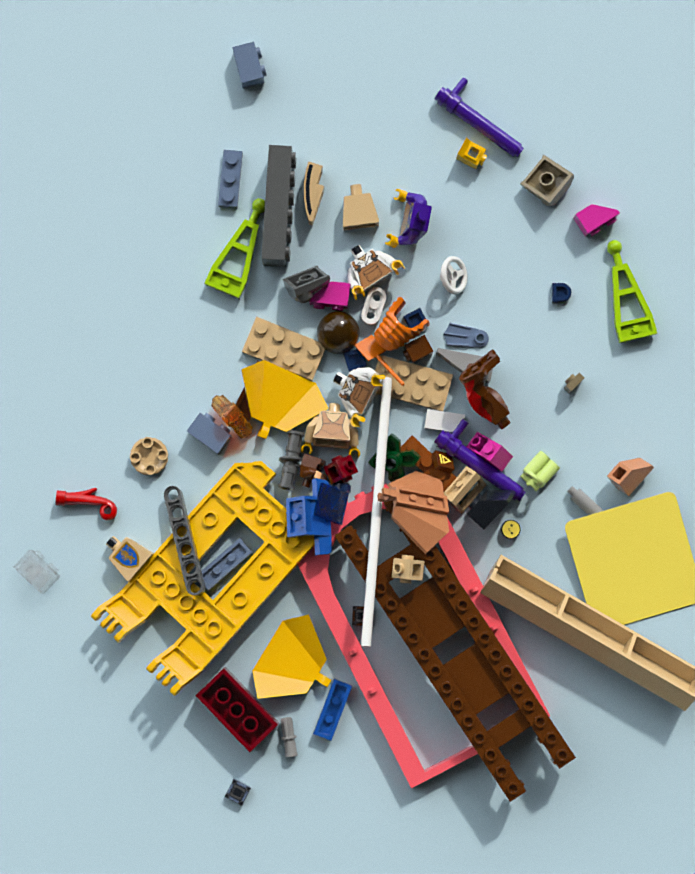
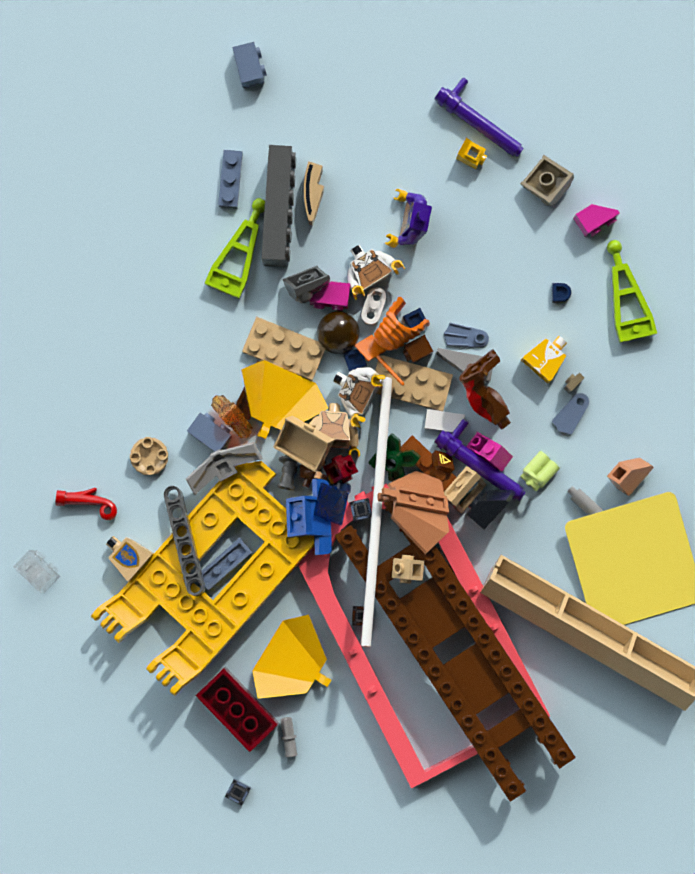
blue plate [313,678,352,741] -> none
tan torso [343,184,379,231] -> none
white piece [440,256,468,294] -> none
light yellow tile [501,520,521,539] -> none
none -> light grey plate [186,442,263,495]
none -> tan container [273,415,334,472]
none -> tile [349,498,372,521]
none -> yellow torso [521,336,567,384]
none -> sand blue piece [552,393,589,435]

